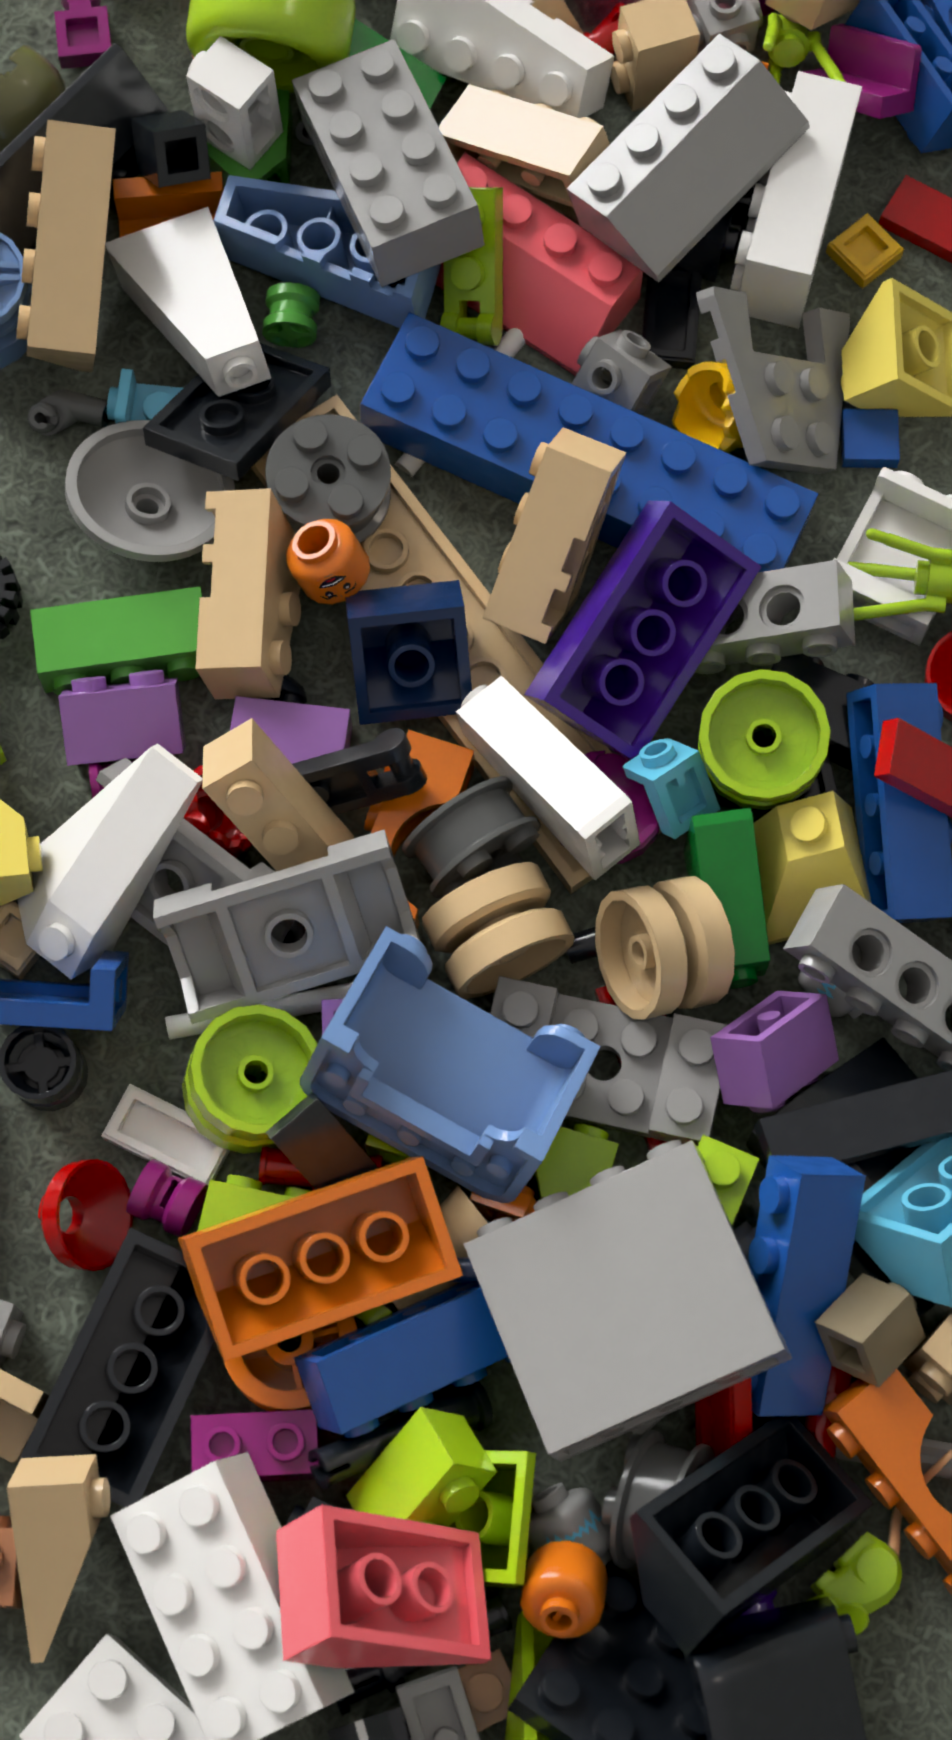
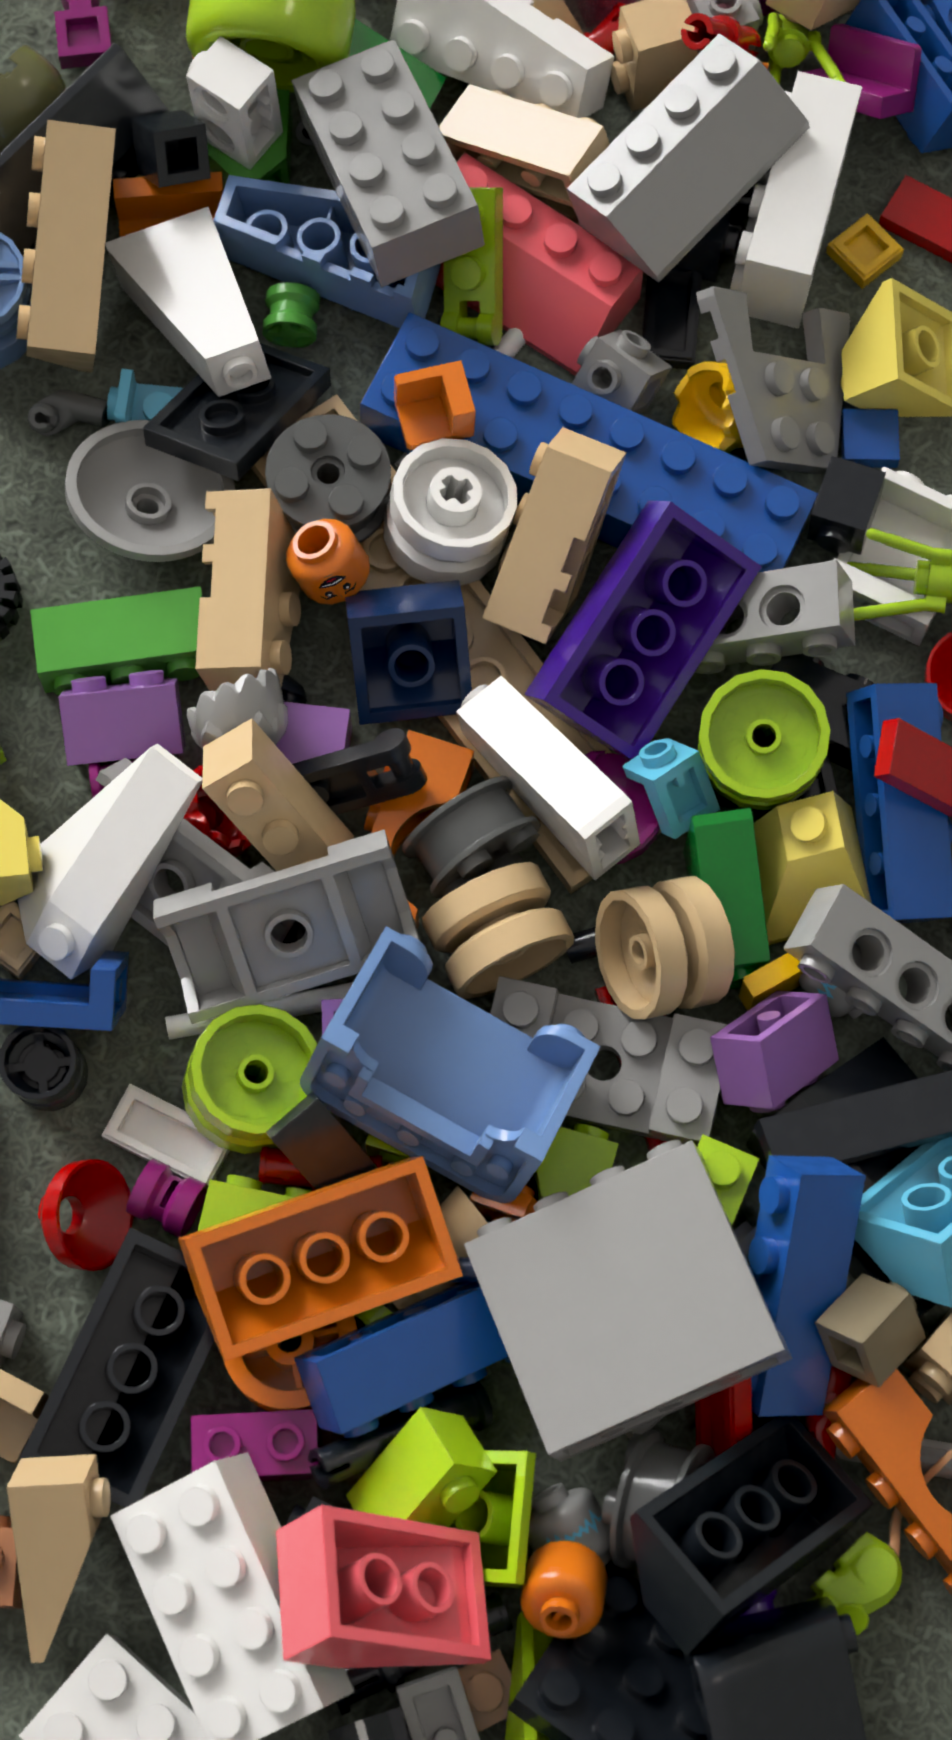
none -> light grey hair [186,668,288,749]
none -> white wheel [384,438,517,586]
none -> orange panel [394,360,476,450]
none -> red pin [681,13,761,57]
none -> yellow tile [739,953,803,1011]
none -> black brick [807,456,886,555]

